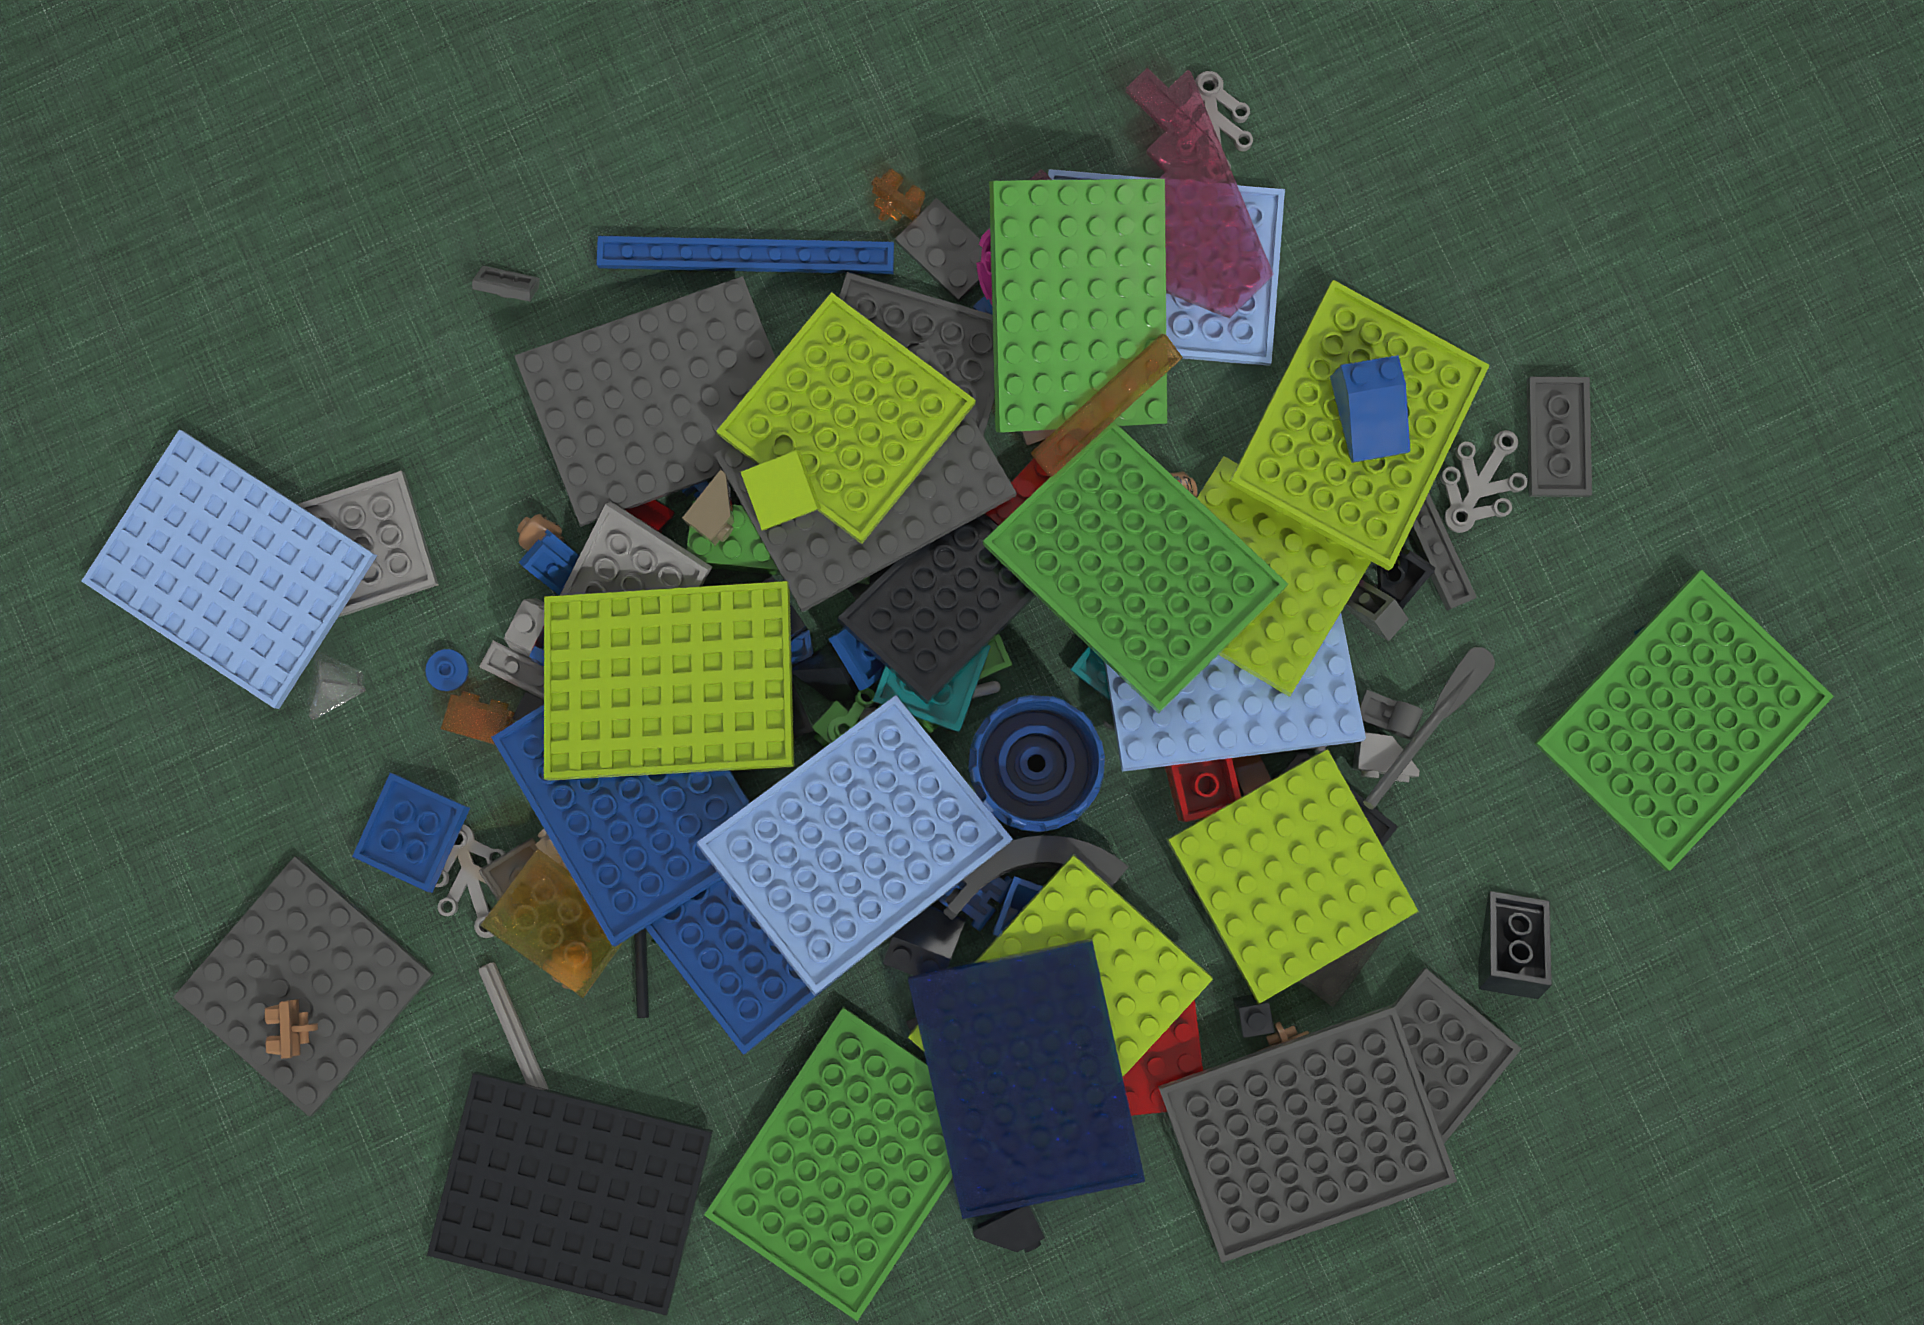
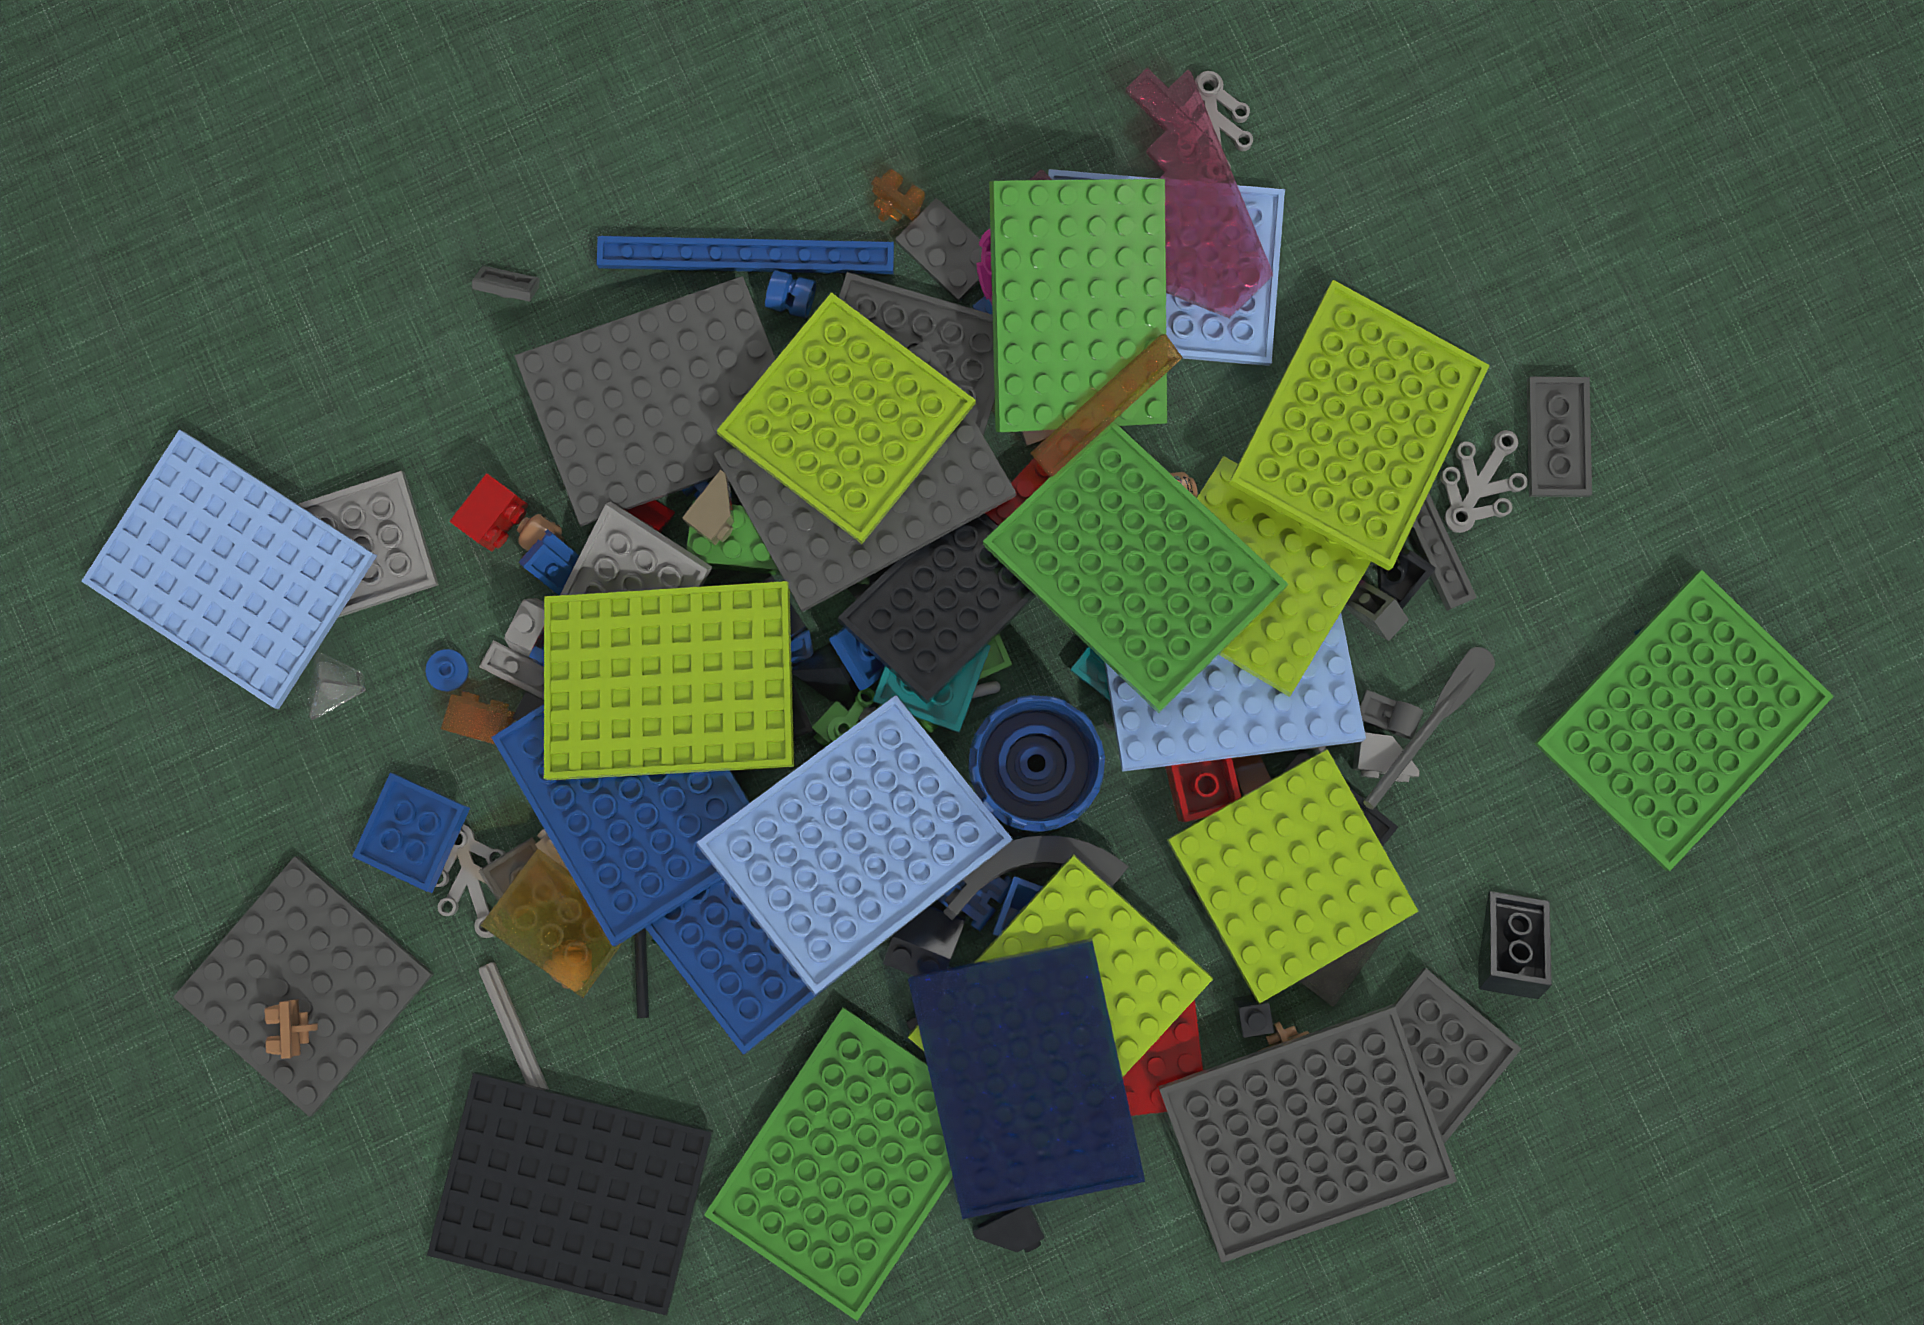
lime tile [741,450,821,530] -> none
blue slope [1330,355,1410,463] -> none
none -> red brick [449,473,528,552]
none -> blue wheel [765,270,816,319]

